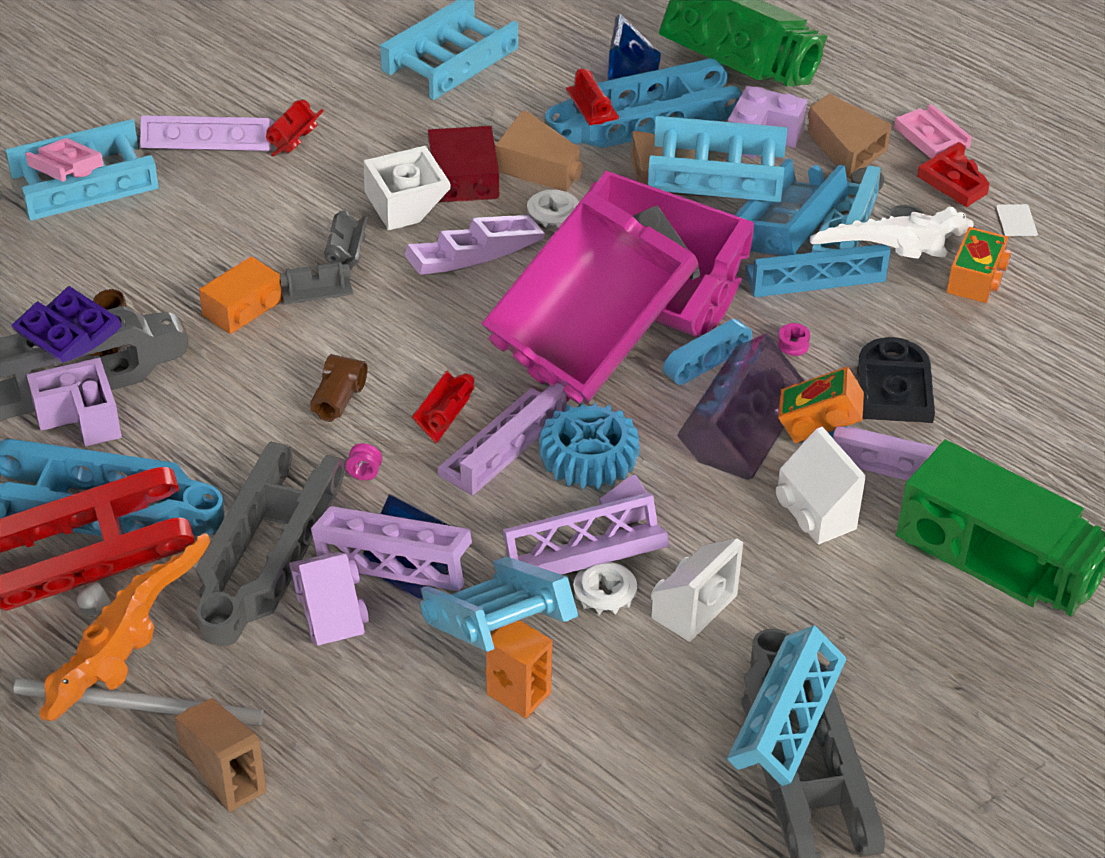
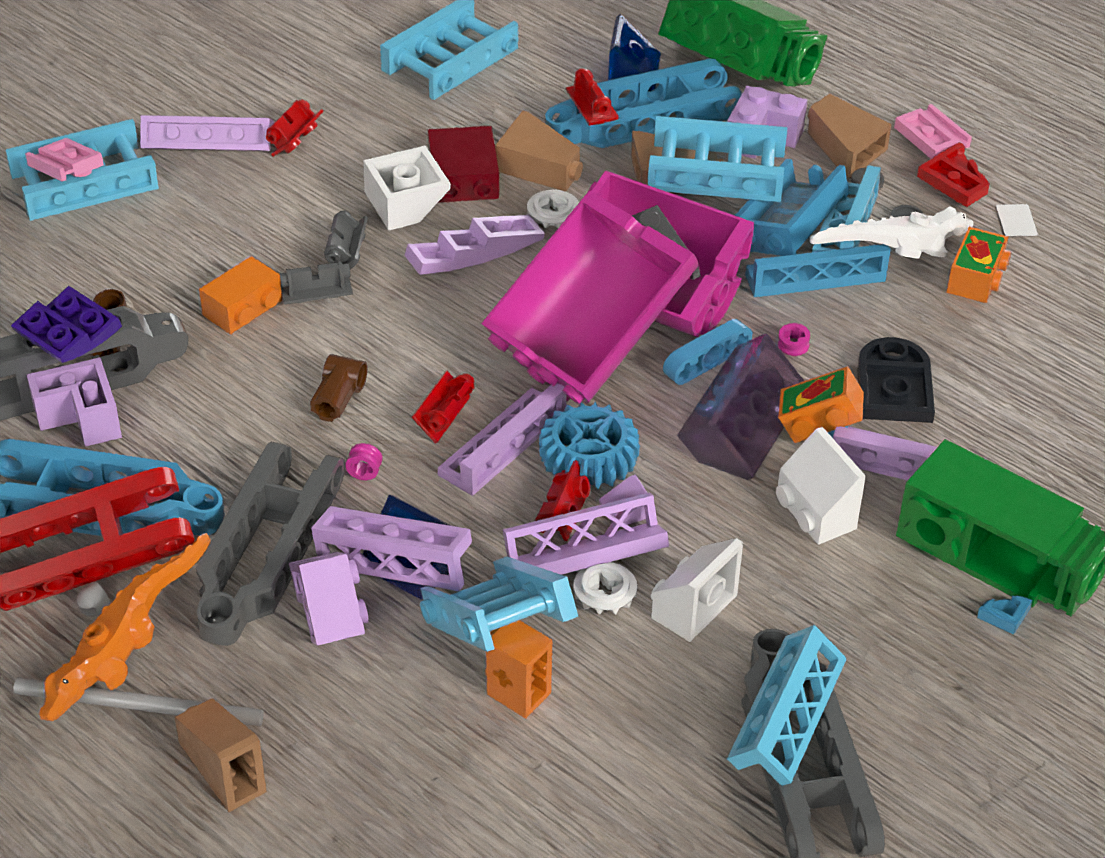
none -> red hinge [535,460,590,541]
none -> dark azure tile [977,596,1032,635]

